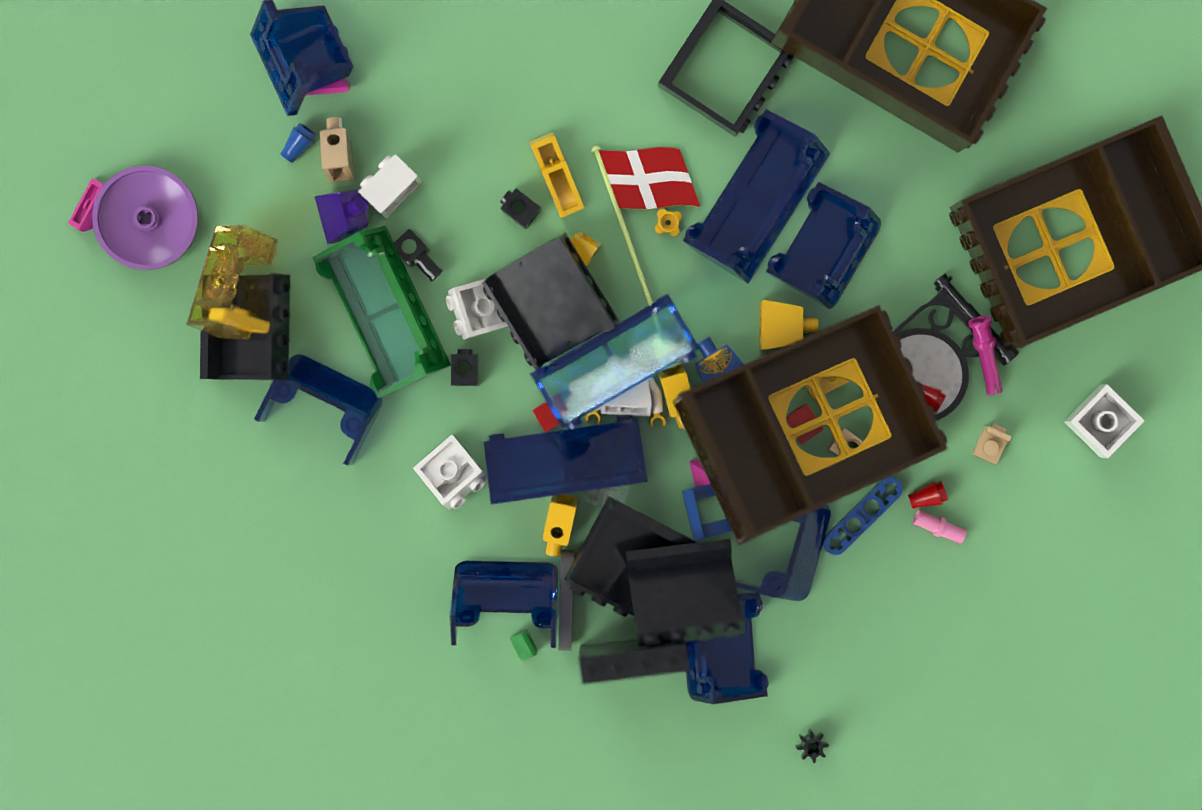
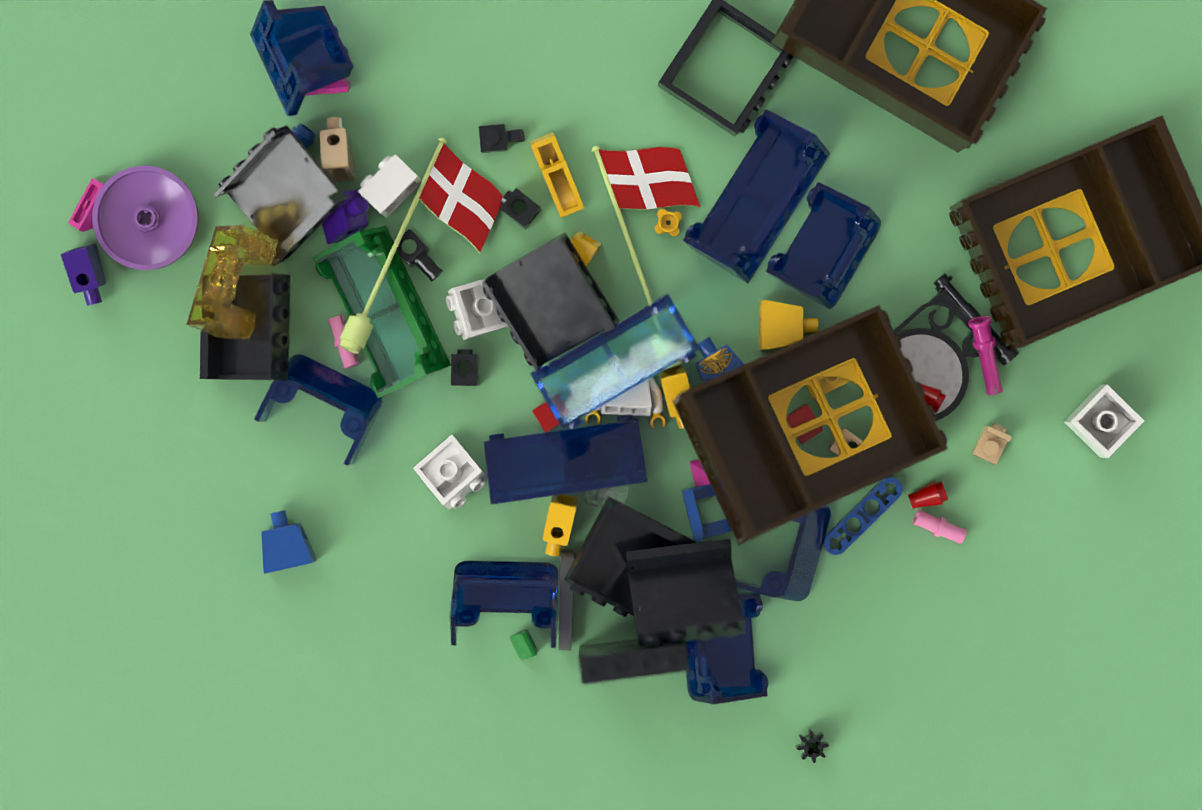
yellow plate [209,309,270,333] -> none
none -> dark purple torso [60,243,106,306]
none -> panel [213,125,347,267]
none -> blue torso [262,510,316,574]
none -> bright pink pin [327,315,360,369]
none -> flag [339,138,503,354]
none -> black plate [479,124,525,153]

